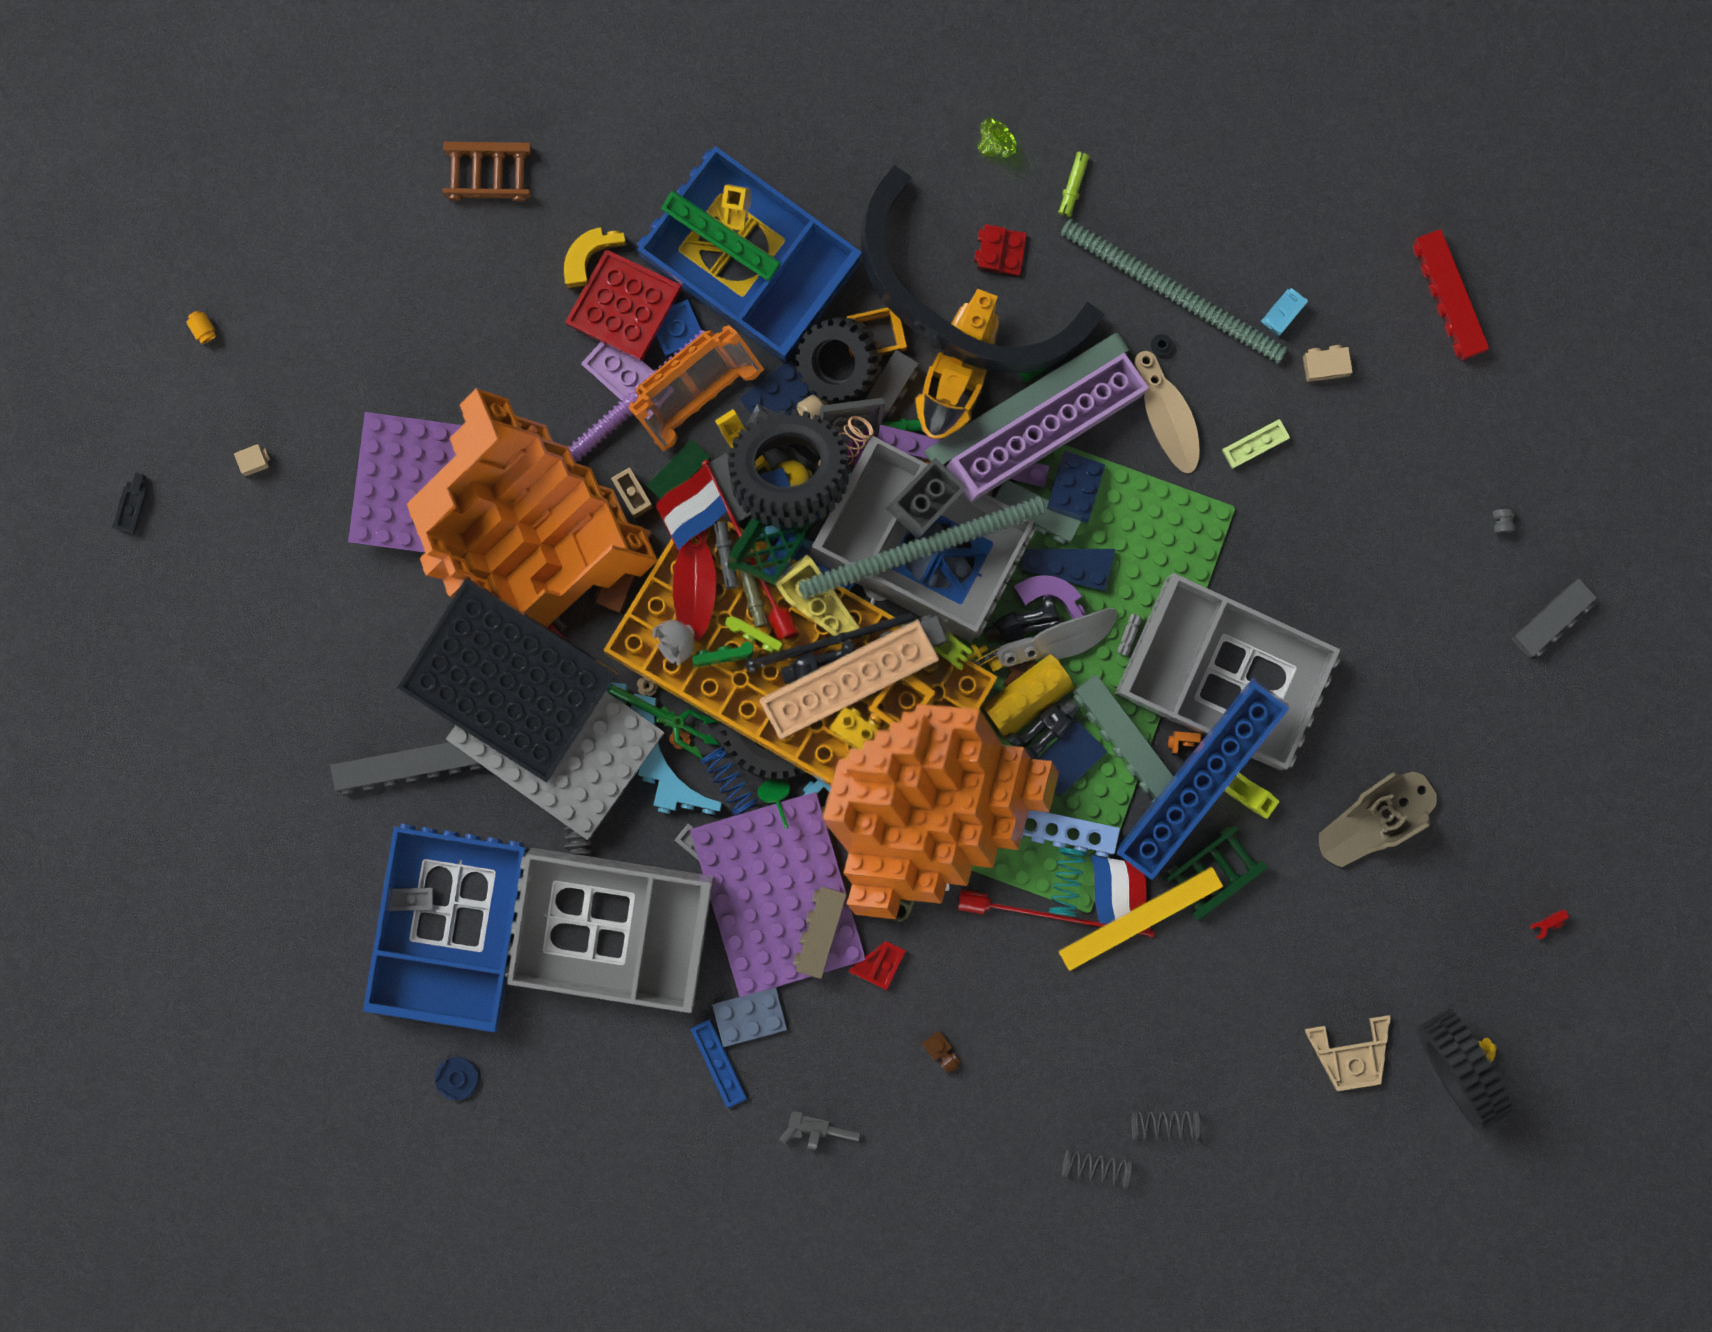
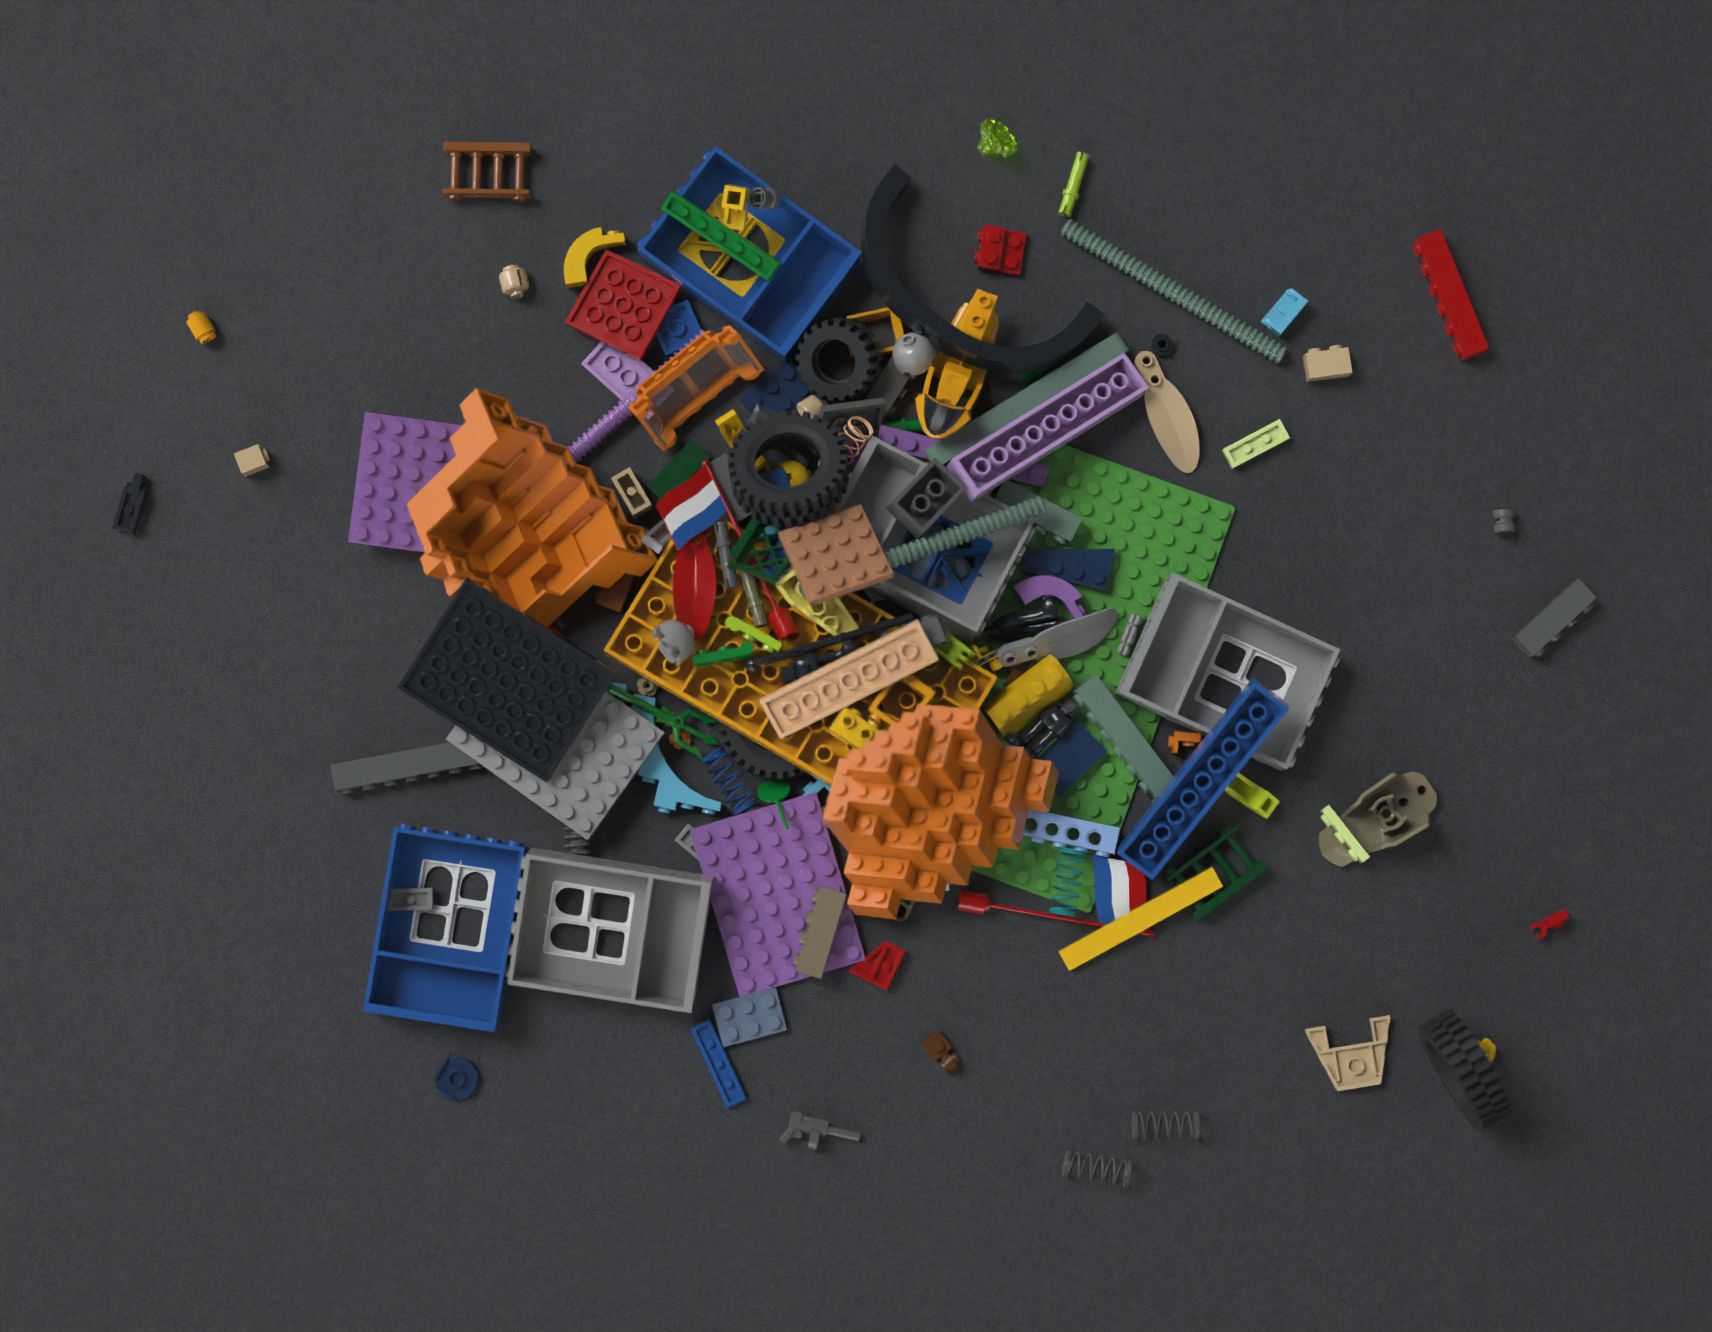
dark blue plate [1046,451,1105,523] -> none
none -> tan head [499,265,529,299]
none -> light grey plate [641,520,671,554]
none -> dark grey wheel [750,187,781,210]
none -> nougat plate [778,504,893,606]
none -> light grey cylinder [892,332,937,375]
none -> yellowish green plate [1320,805,1370,863]

